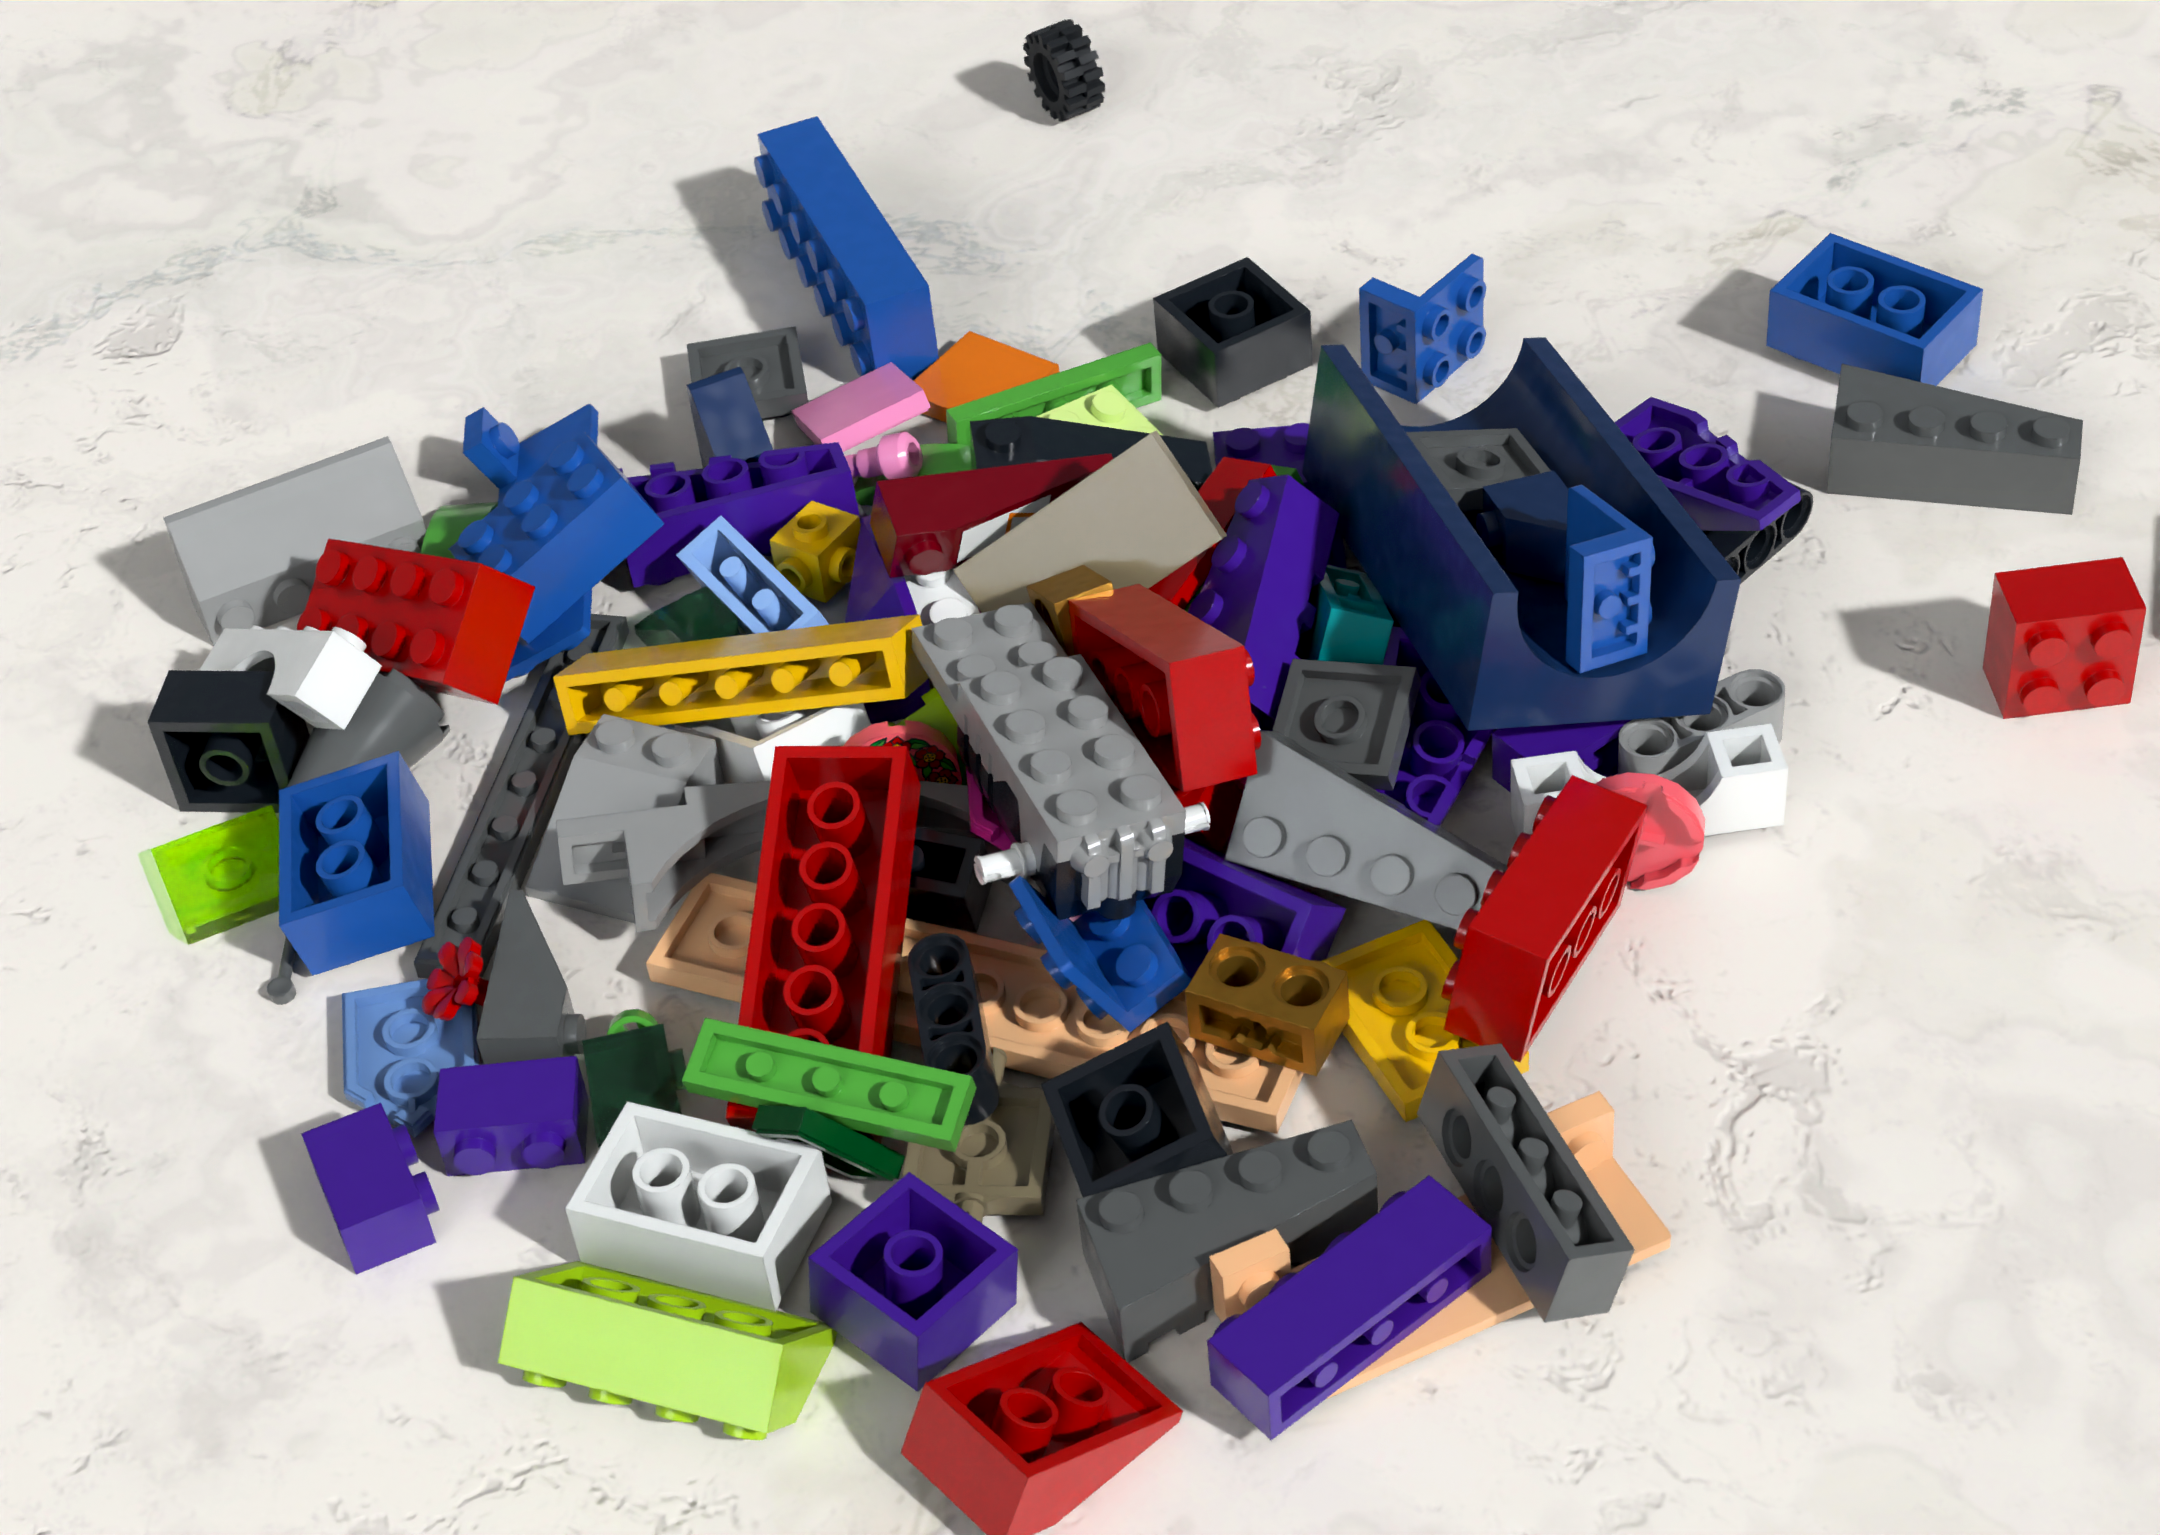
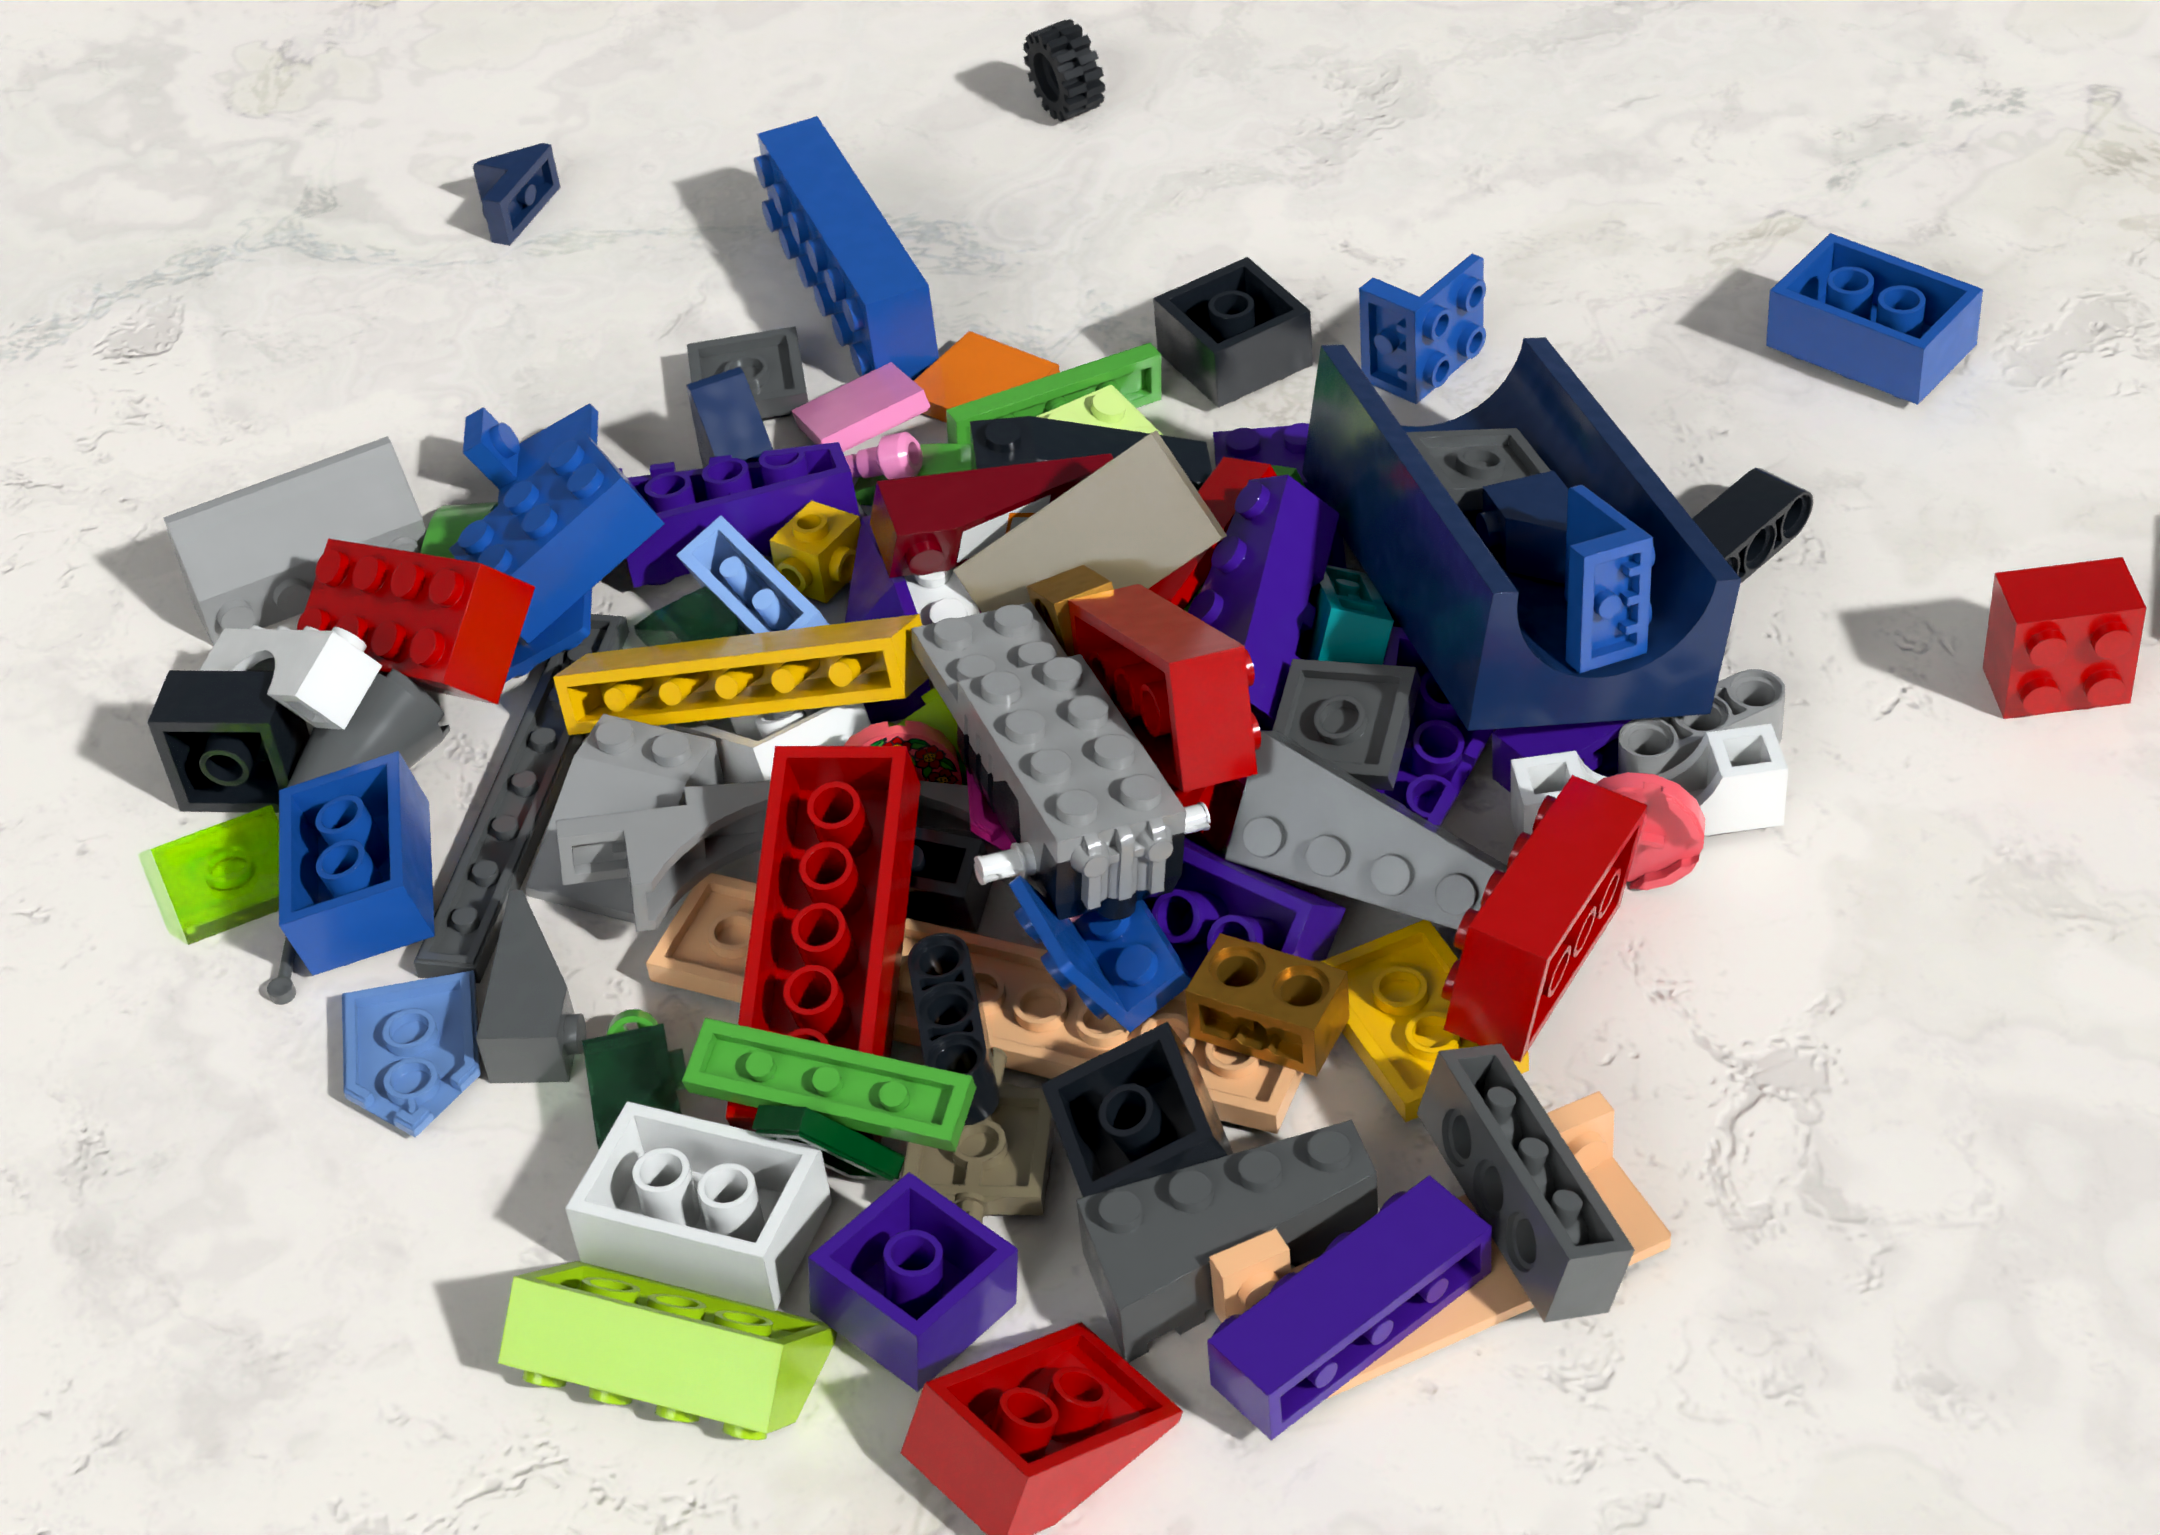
dark purple brick [301,1103,440,1275] -> none
red plant [422,937,489,1021] -> none
dark purple brick [434,1056,589,1176] -> none
dark purple wedge [1615,397,1801,531] -> none
dark grey wedge [1827,364,2083,515] -> none
none -> dark blue slope [473,143,561,246]

